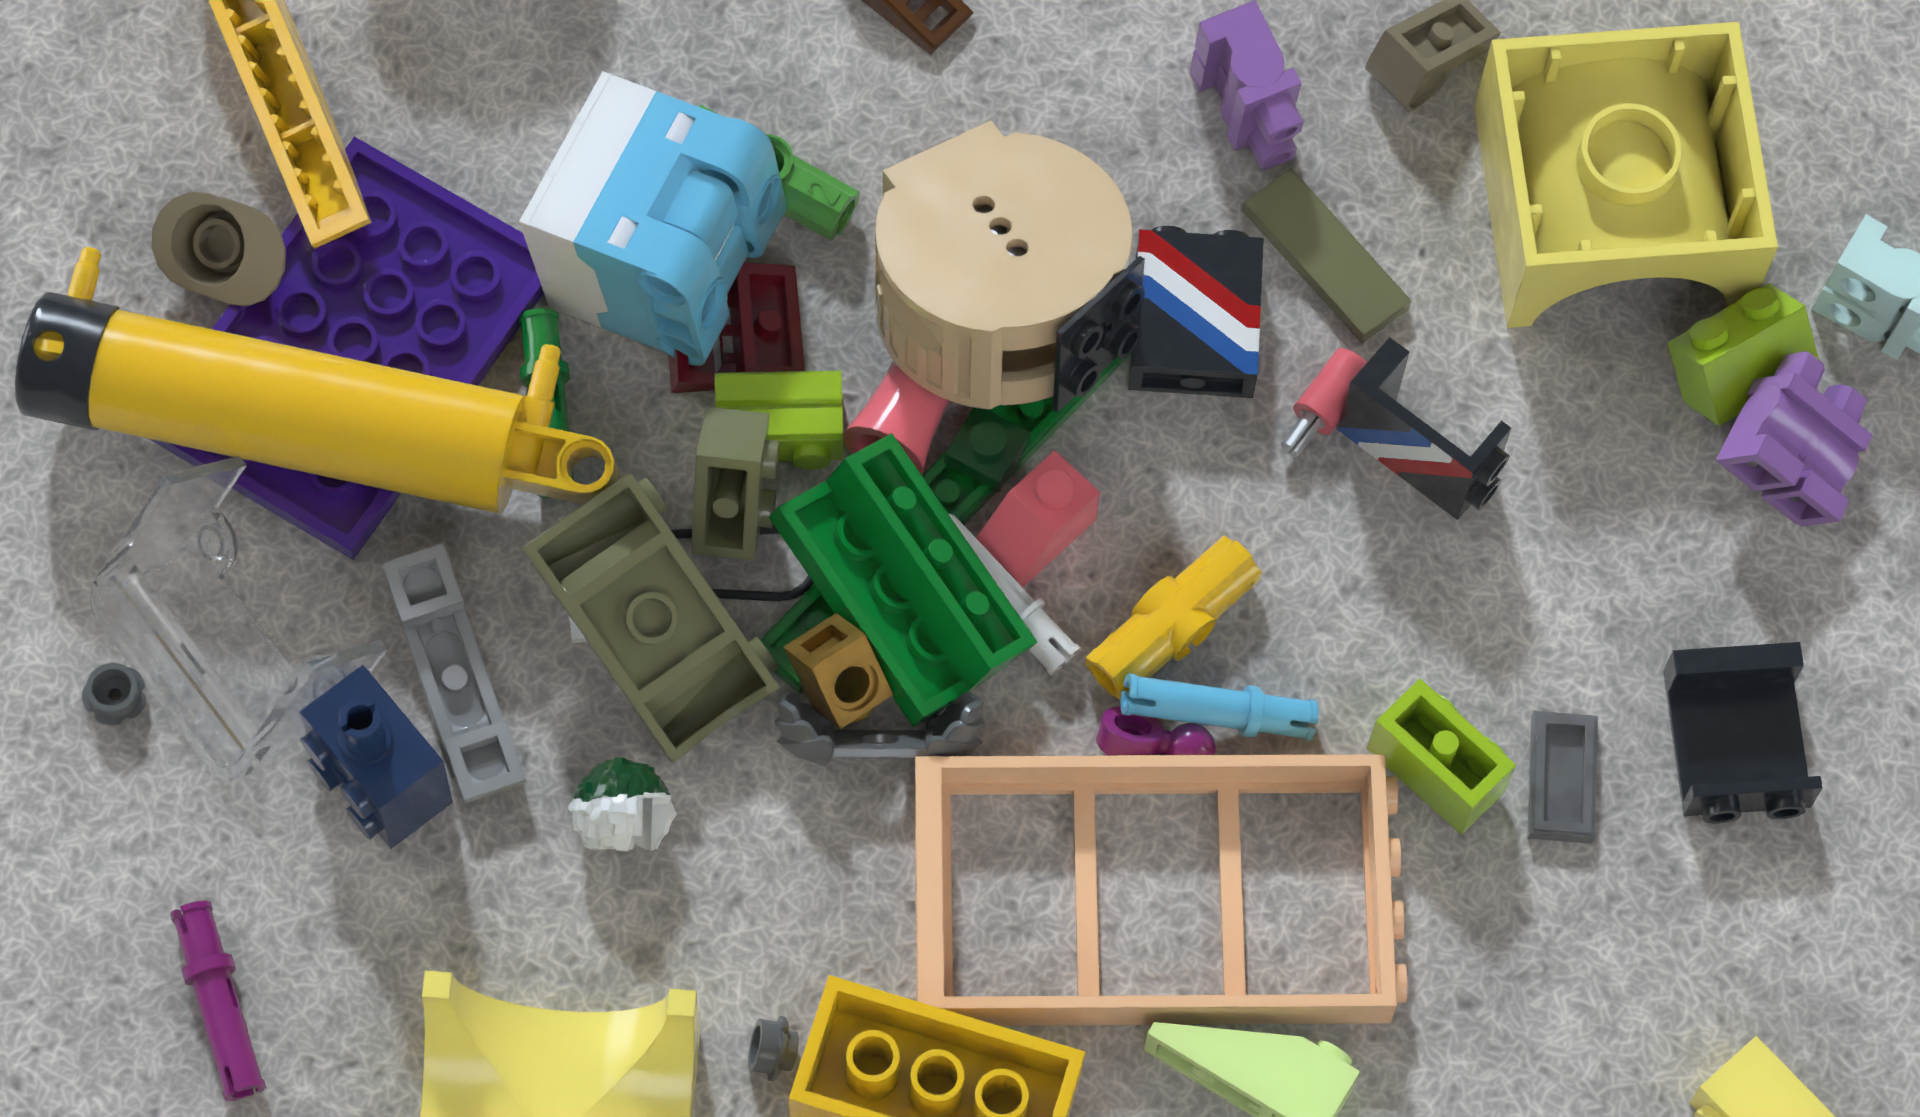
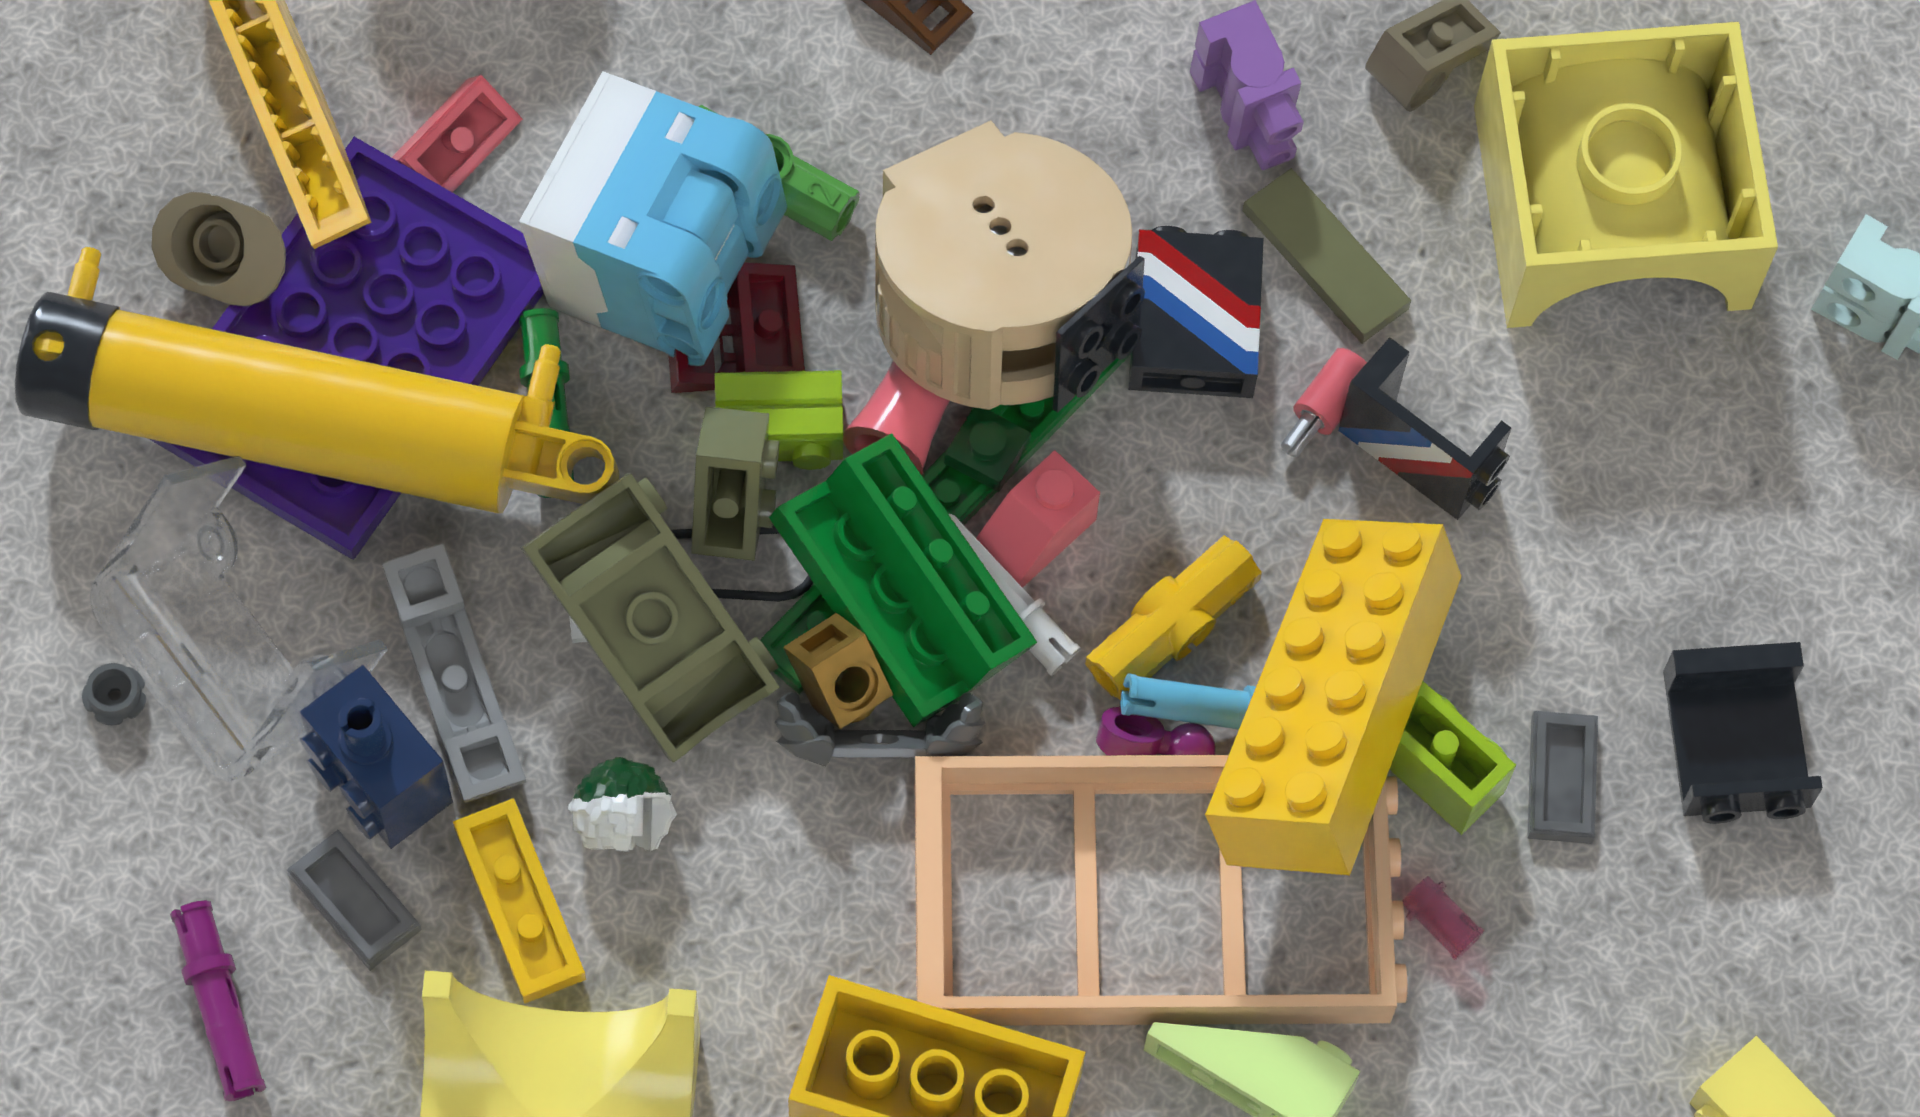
dark grey plate [748,1016,799,1081] -> none
lime brick [1667,283,1819,426] -> none
medium lavender hips [1715,351,1873,526] -> none
none -> flat silver tile [287,830,422,971]
none -> coral slope [391,75,523,193]
none -> yellow plate [452,798,586,1004]
none -> yellow brick [1205,519,1462,876]
none -> clear pink pin [1402,876,1485,961]

